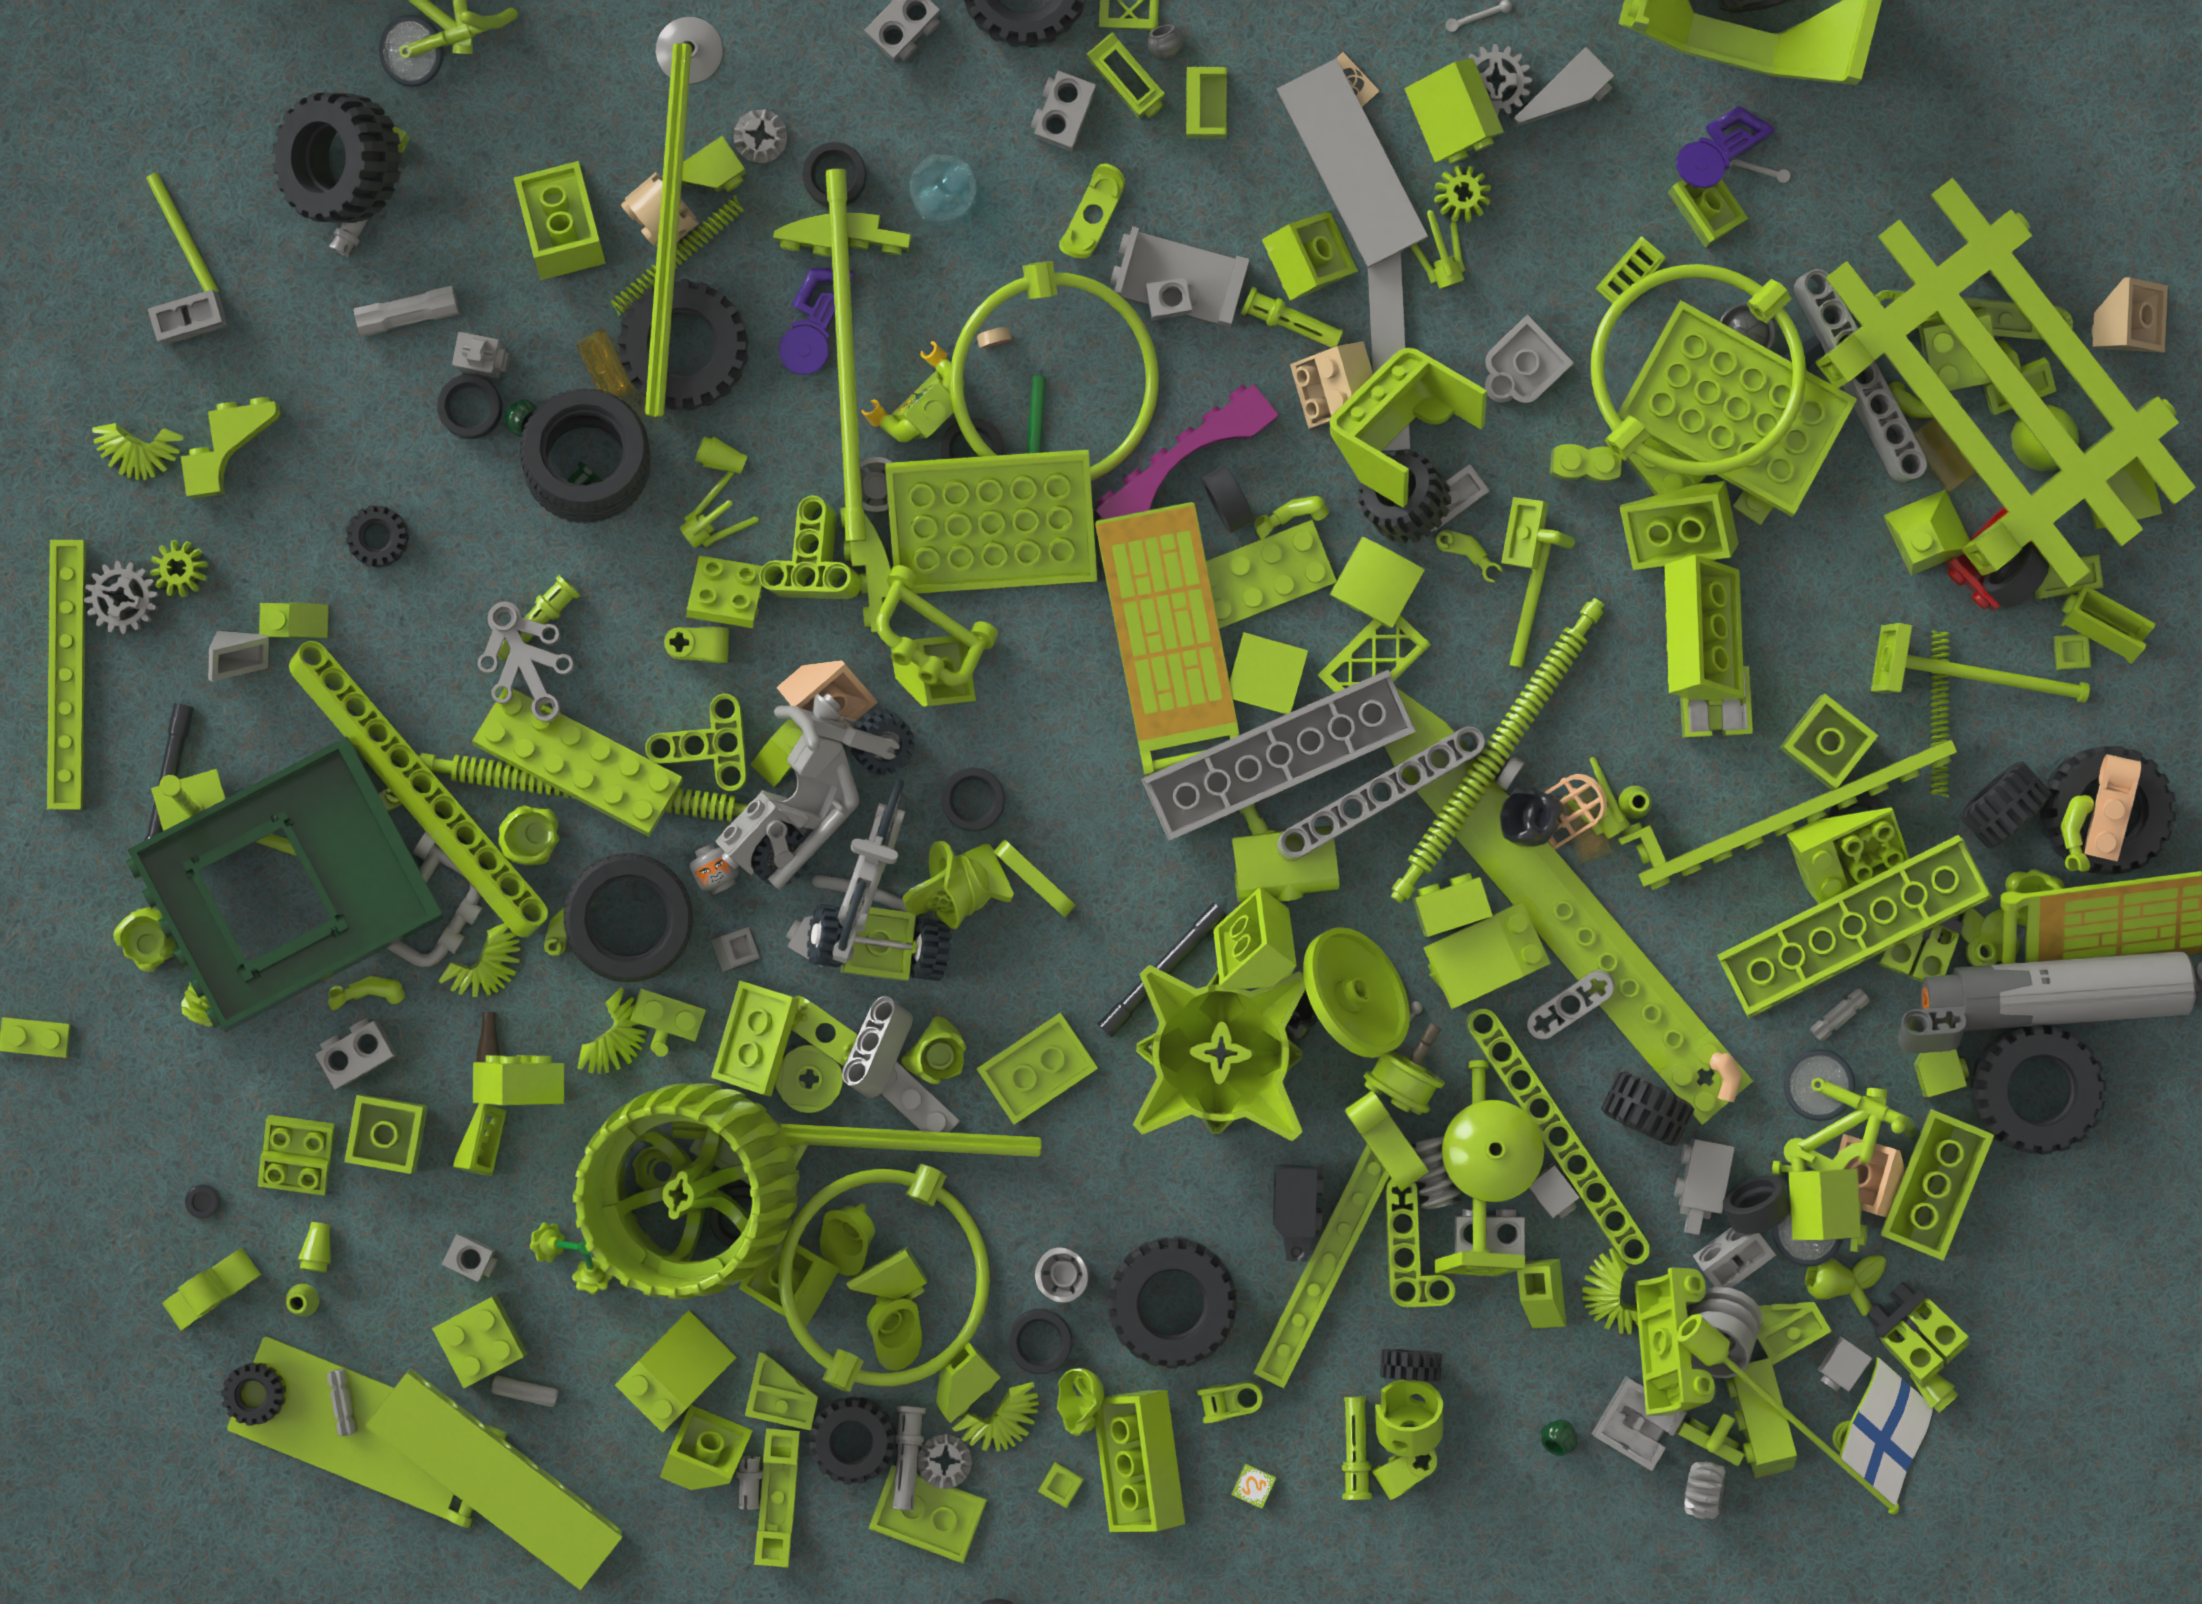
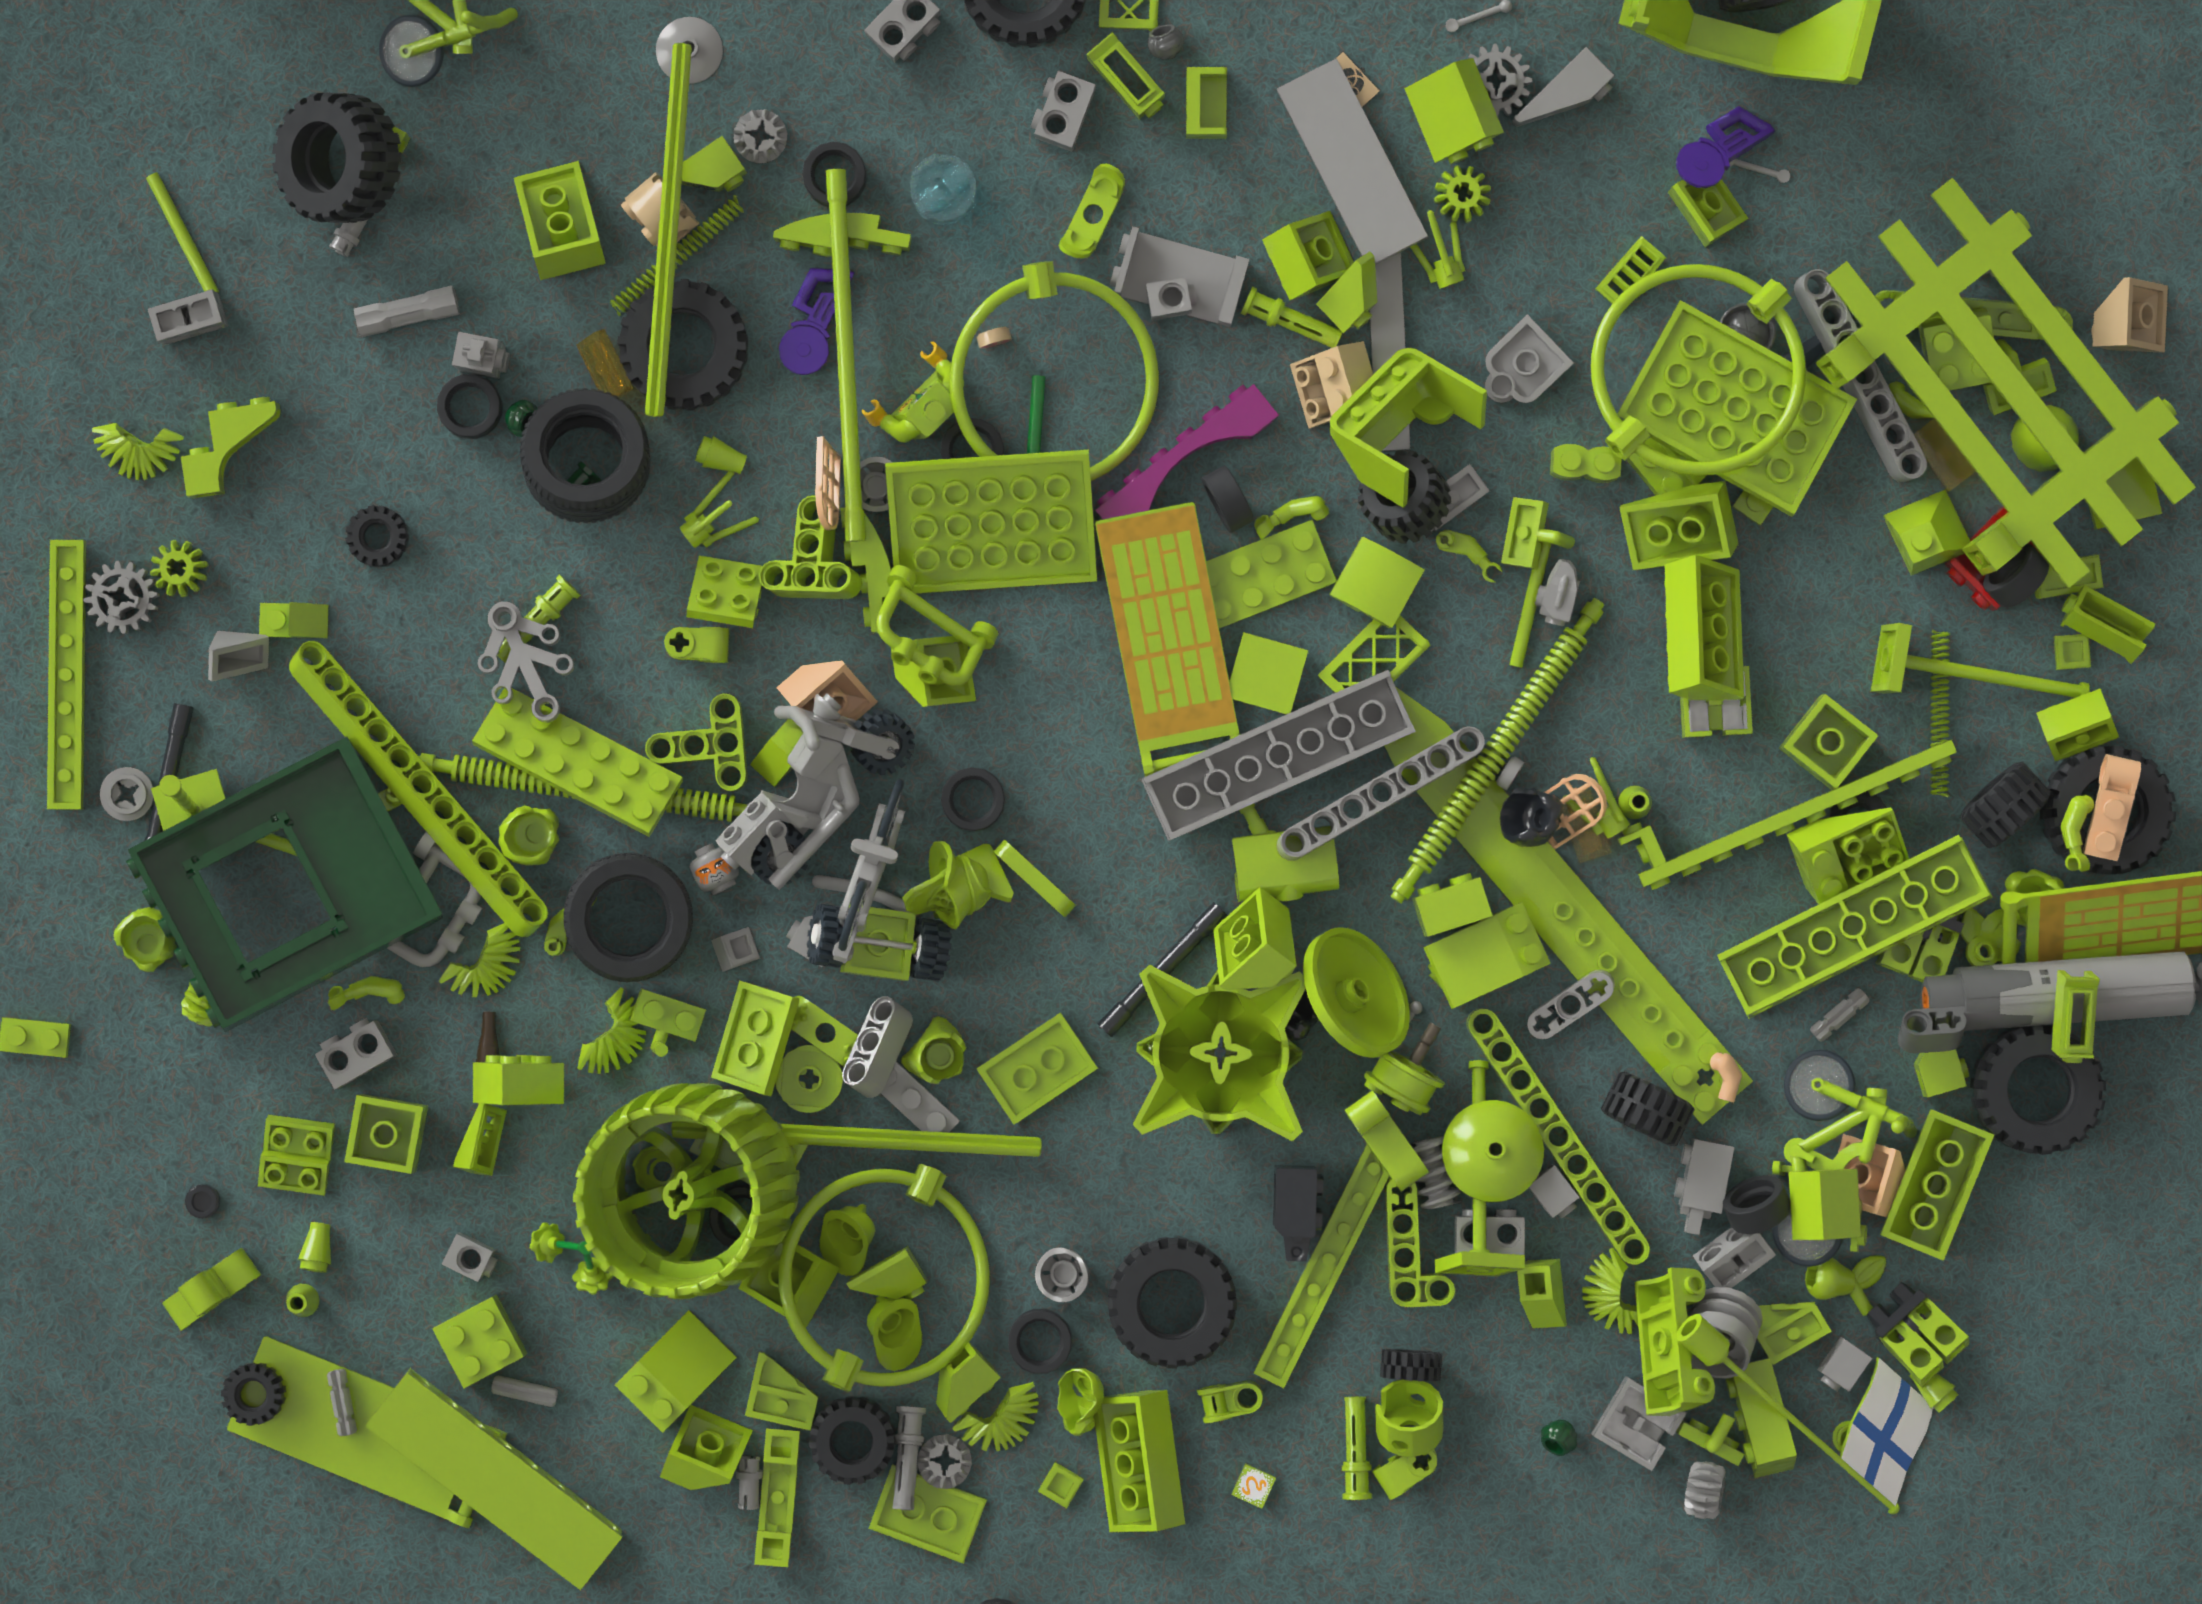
none -> light grey gear [100,767,154,821]
none -> light nougat window [815,436,841,530]
none -> lime slope [1316,251,1378,333]
none -> light grey hand [1535,559,1580,626]
none -> lime brick [2036,689,2120,762]
none -> lime window [2051,970,2100,1063]

